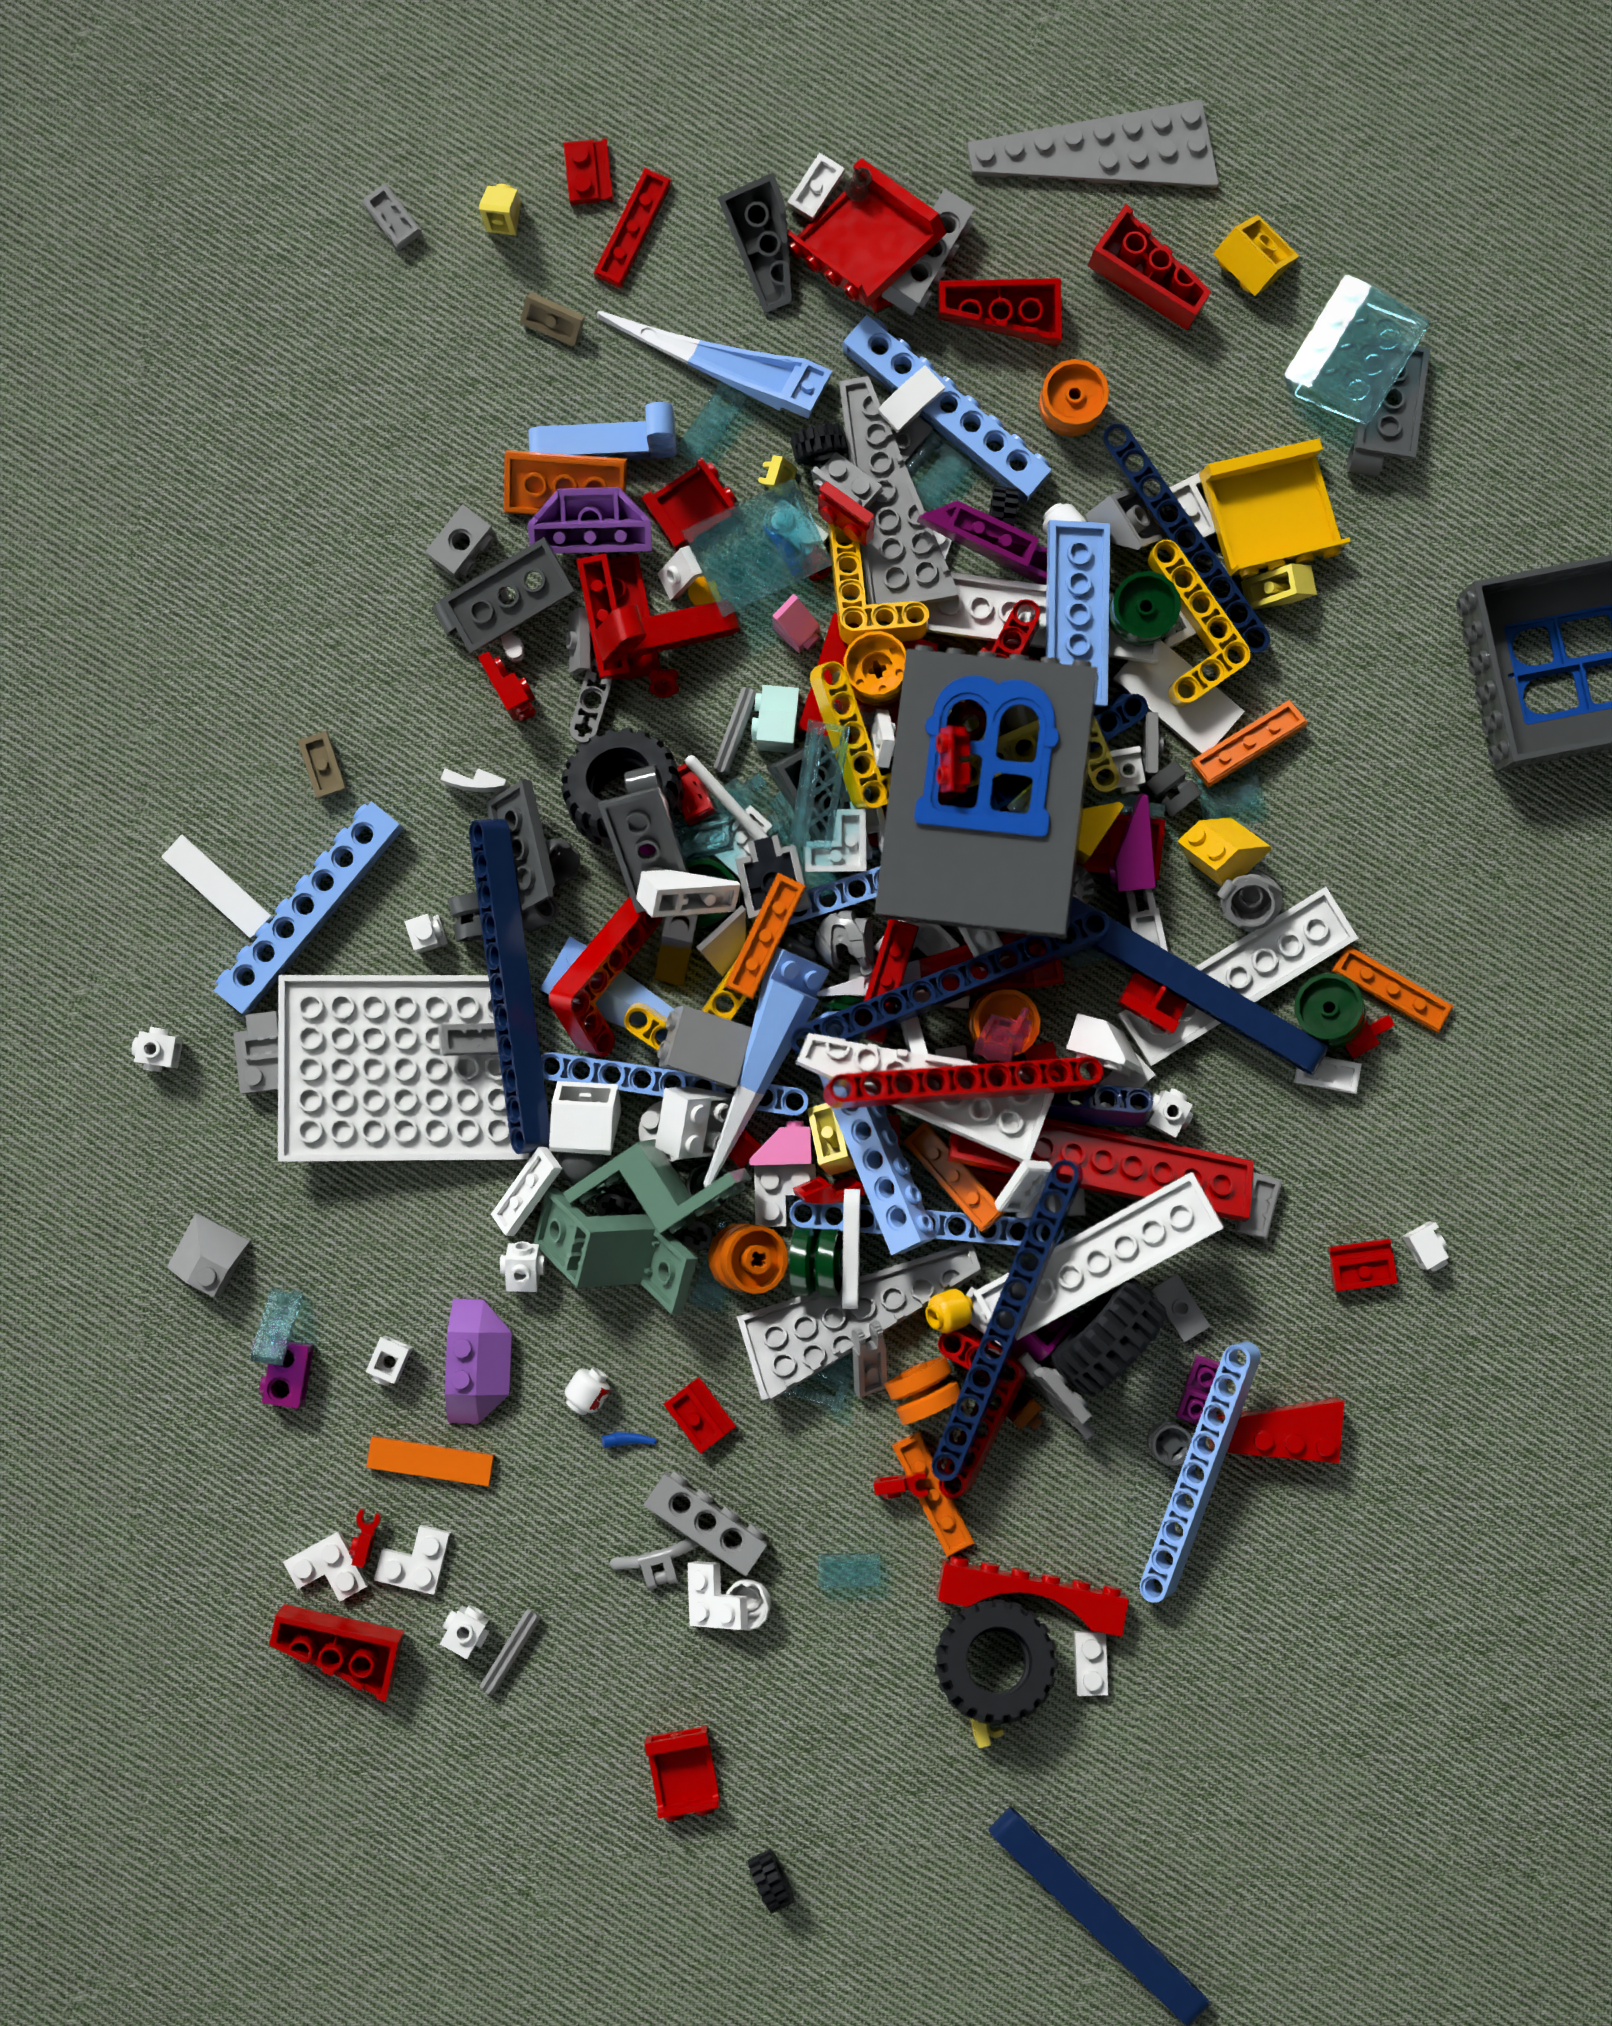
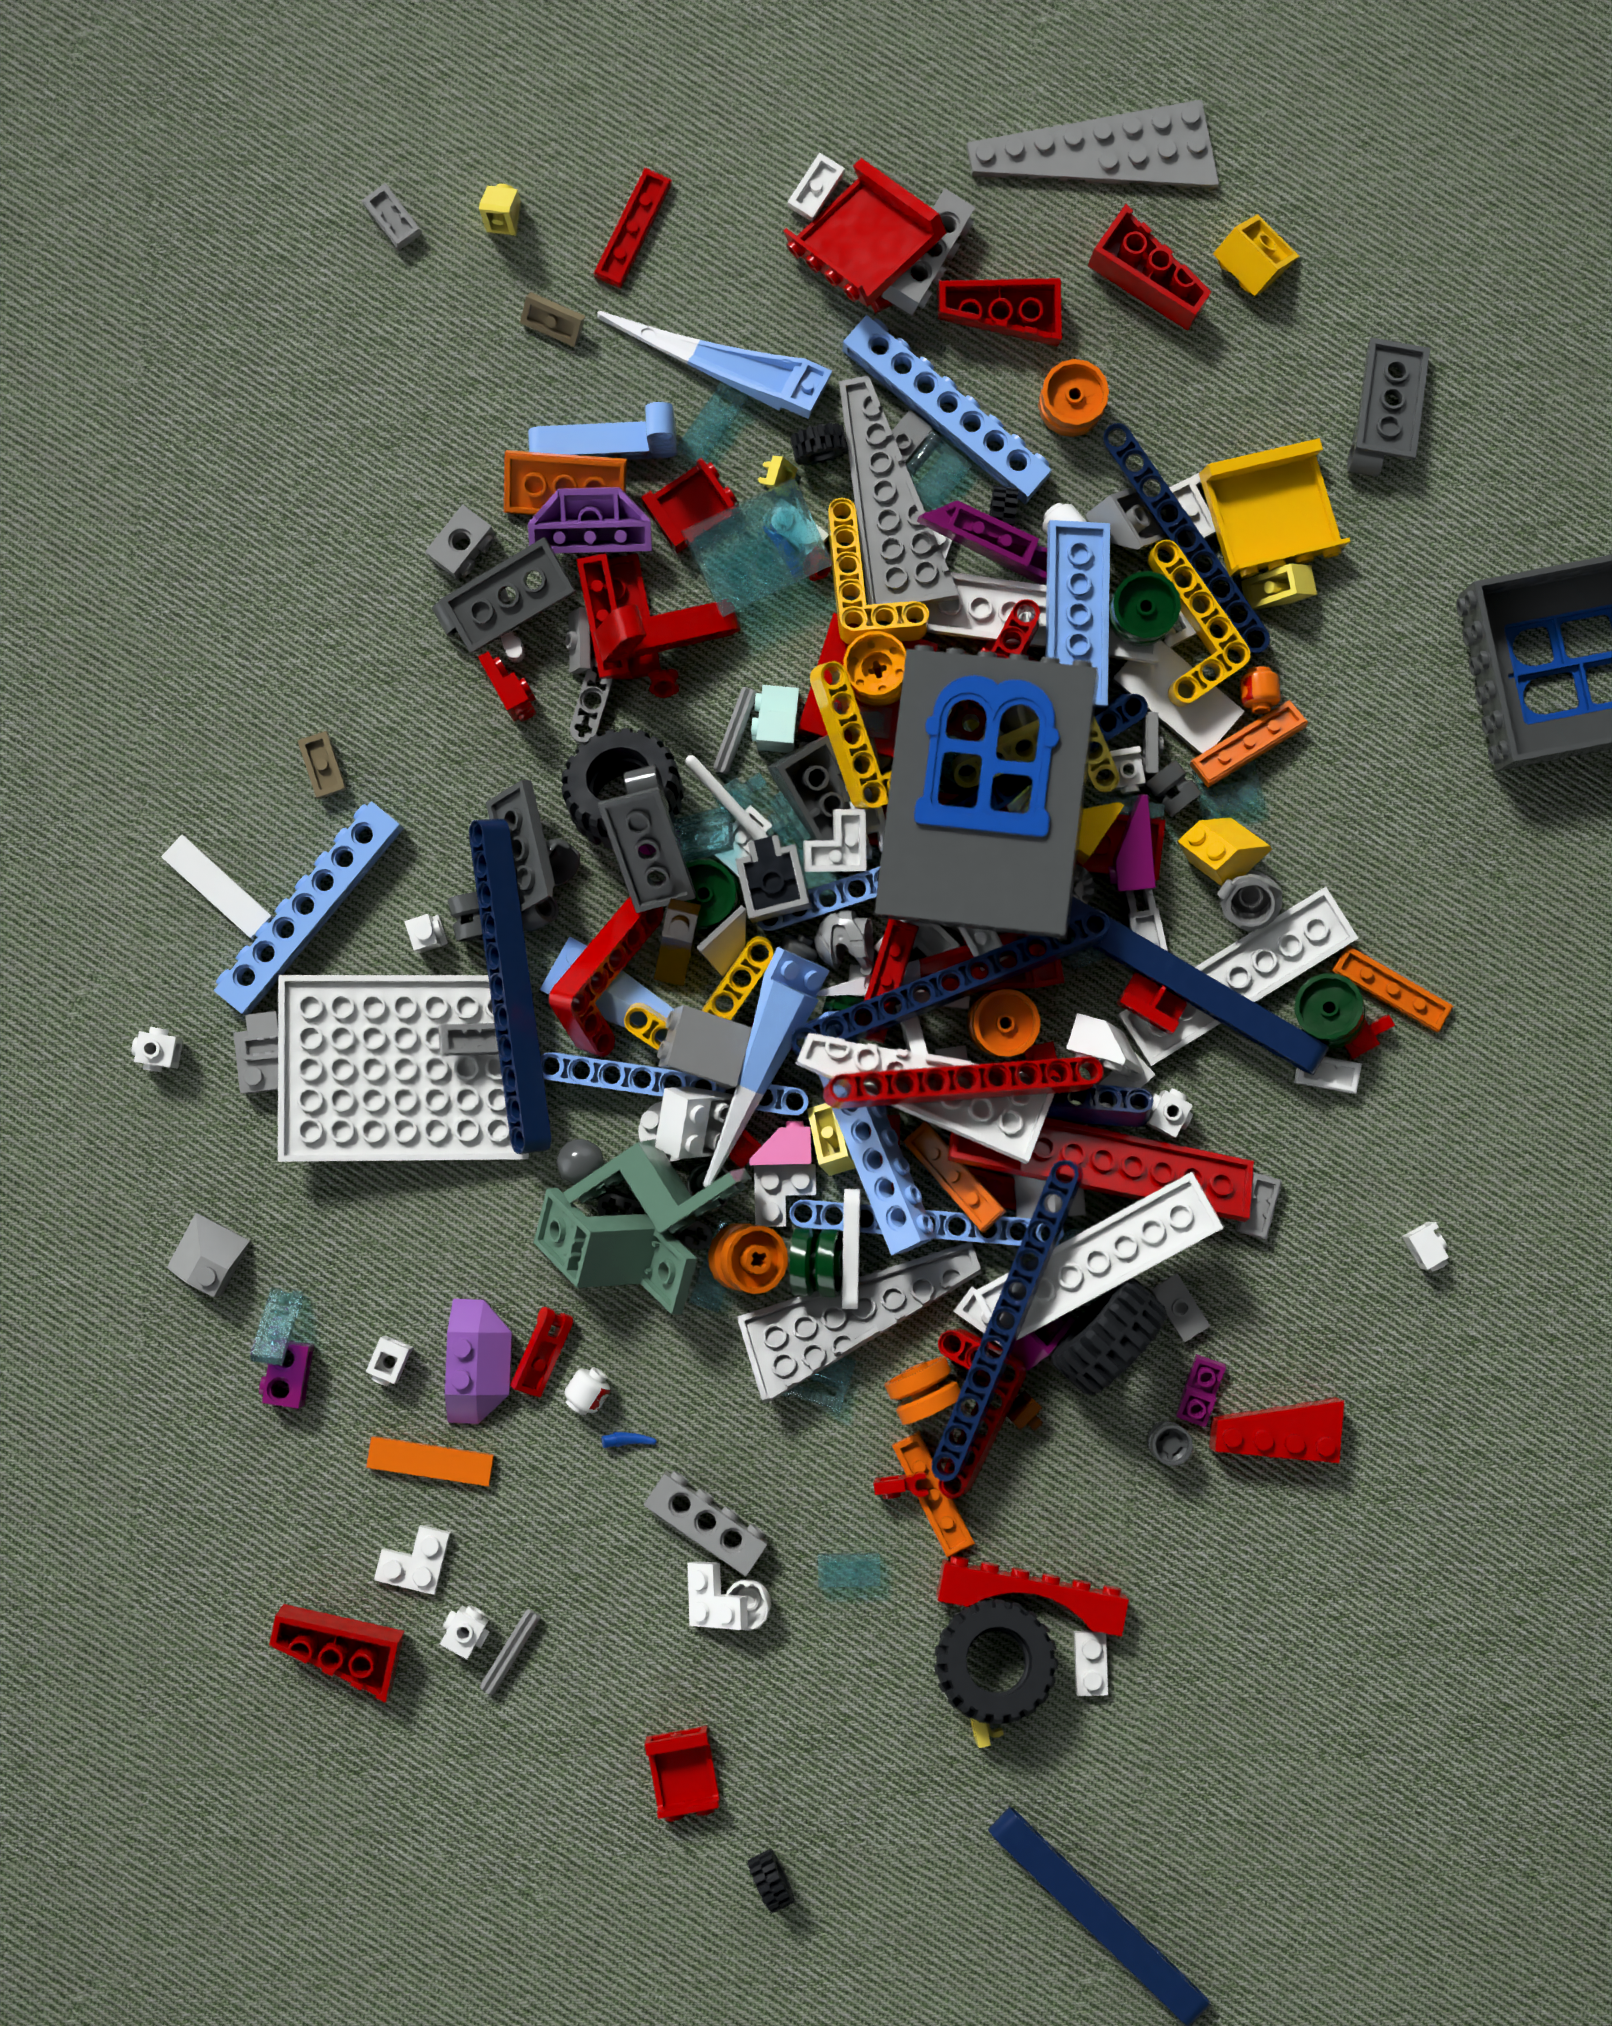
white plate [283,1530,369,1602] -> none
red plate [349,1508,382,1568] -> none
white slope [440,769,510,792] -> none
white plate [491,1147,563,1236] -> none
white brick [500,1241,545,1292] -> none
white slope [549,1081,621,1155] -> none
red plate [563,138,613,205] -> none
light grey piece [610,1537,699,1591] -> none
white slope [636,870,741,918] -> none
white plate [657,546,702,600] -> none
red plate [663,1376,737,1454] -> none
red plate [677,763,717,826] -> none
light orange tile [688,577,719,606] -> none
dark grey wedge [717,173,792,314] -> none
orange tile [724,873,806,999] -> none
bright pink slope [772,594,820,653] -> none
clear light blue fence [790,719,850,851] -> none
red slope [793,1175,865,1204] -> none
light grey bracket [811,452,883,509] -> none
red plate [818,481,875,546] -> none
clear smoke pin [845,167,872,201] -> none
light grey hinge [852,1320,887,1398] -> none
white plate [870,709,896,768] -> none
white slope [877,365,945,433] -> none
yellow head [925,1289,973,1333] -> none
red hinge [936,726,970,793] -> none
clear pink bracket [974,1007,1033,1062] -> none
white plate [994,1160,1052,1213] -> none
light grey plate [1017,1351,1095,1440] -> none
light blue beam [1140,1341,1261,1603] -> none
clear light blue slope [1284,275,1430,425] -> none
red plate [1327,1238,1398,1292] -> none
none -> red plate [510,1307,573,1398]
none -> orange head [1240,666,1281,714]

